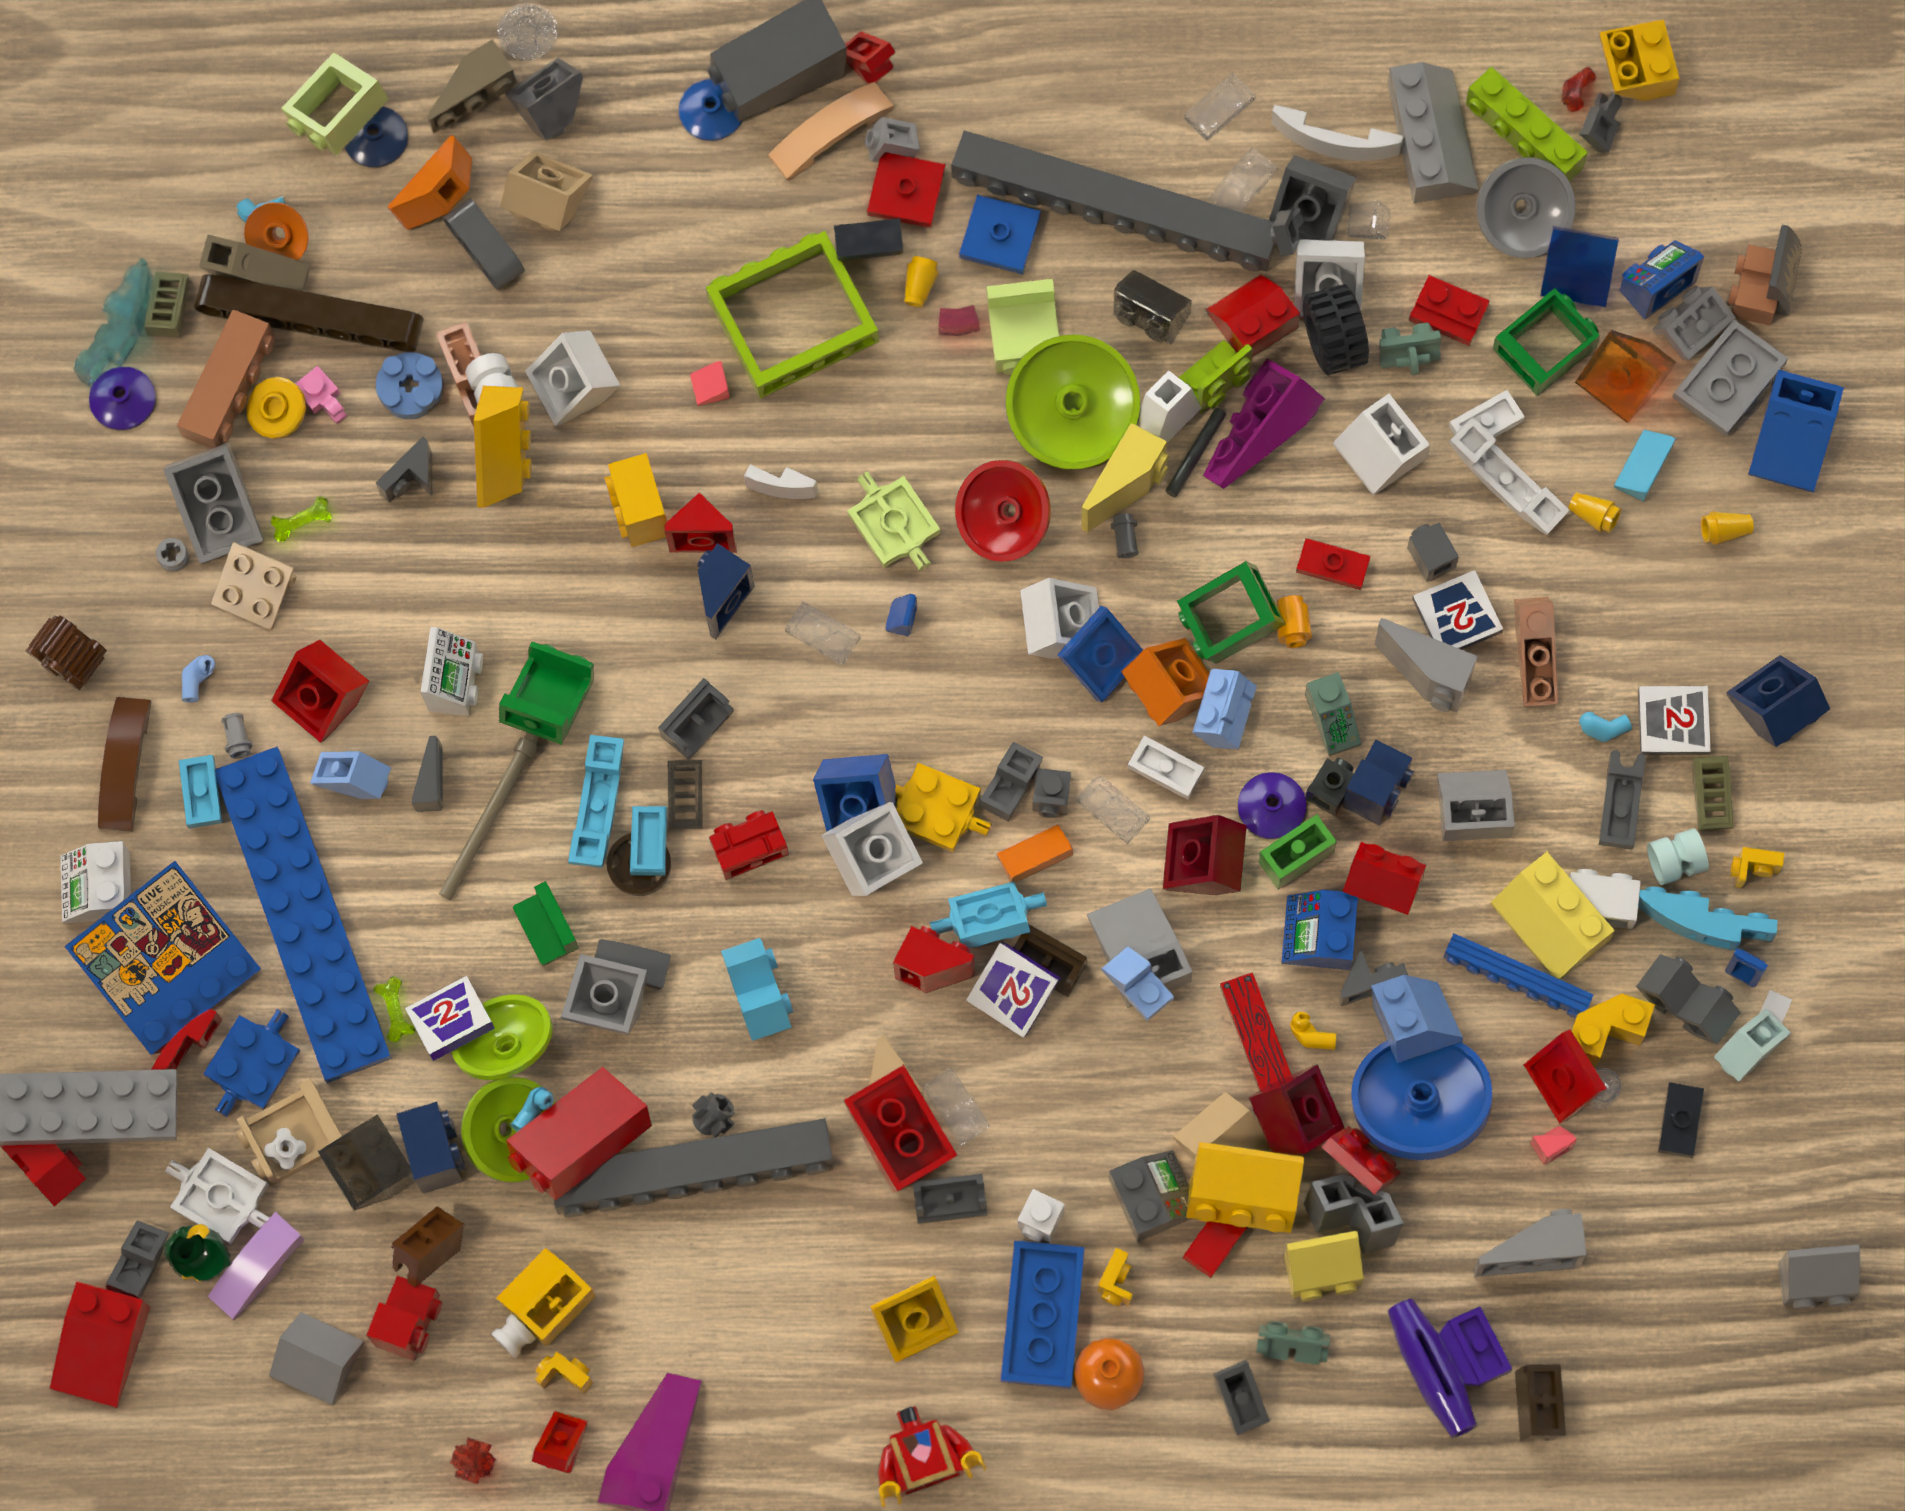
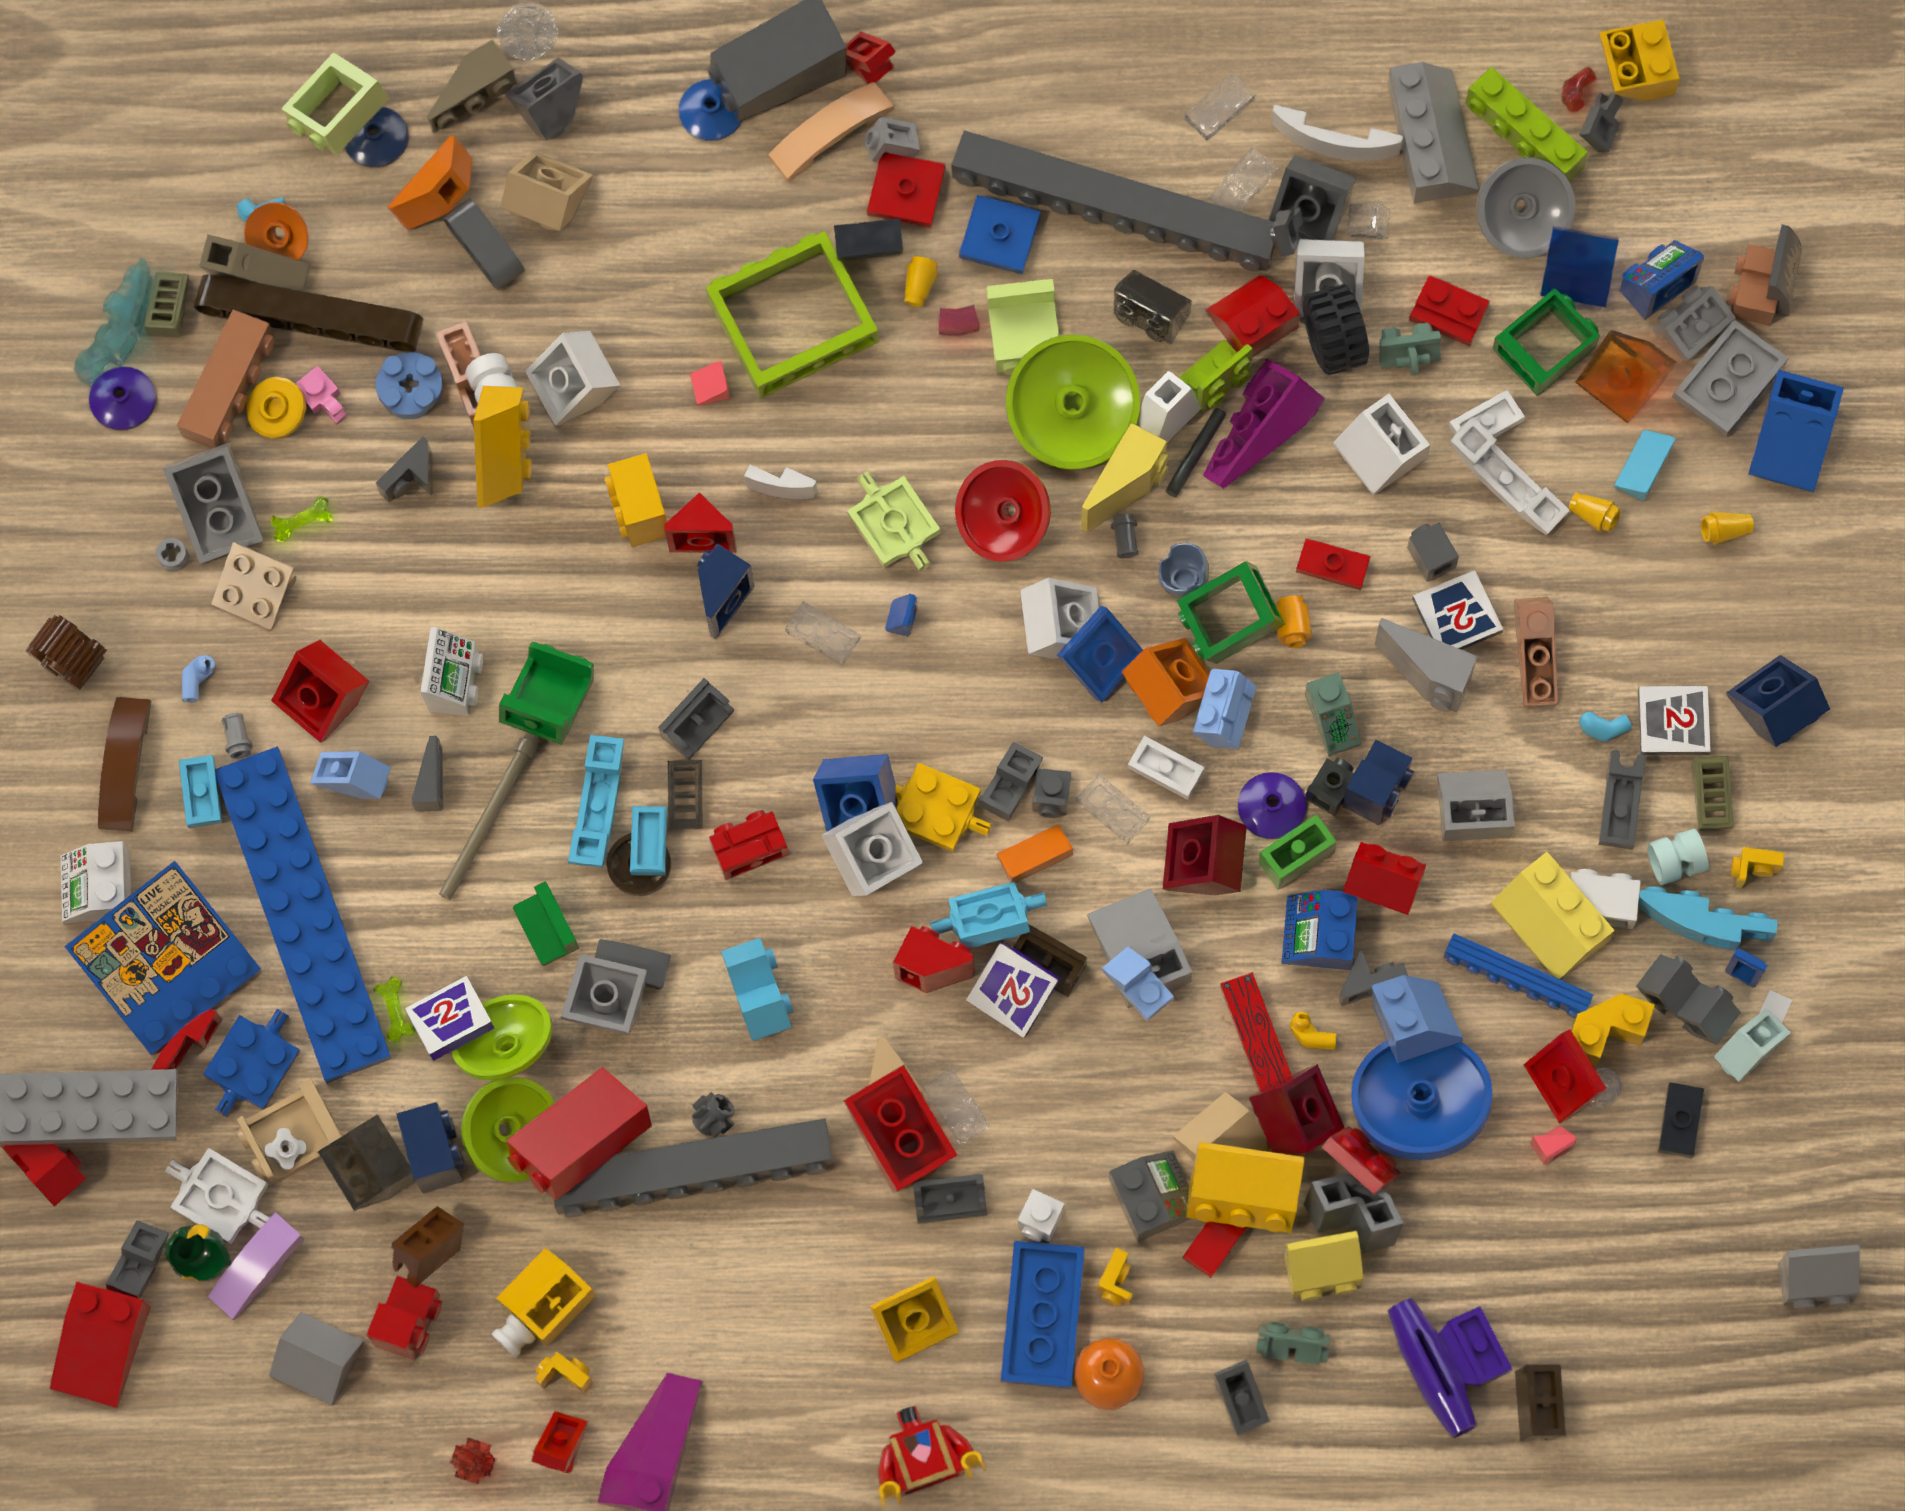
medium azure arm [511,1087,554,1132] -> none
light grey slope [1473,1209,1586,1277] -> none
none -> sand blue hair [1158,542,1209,598]

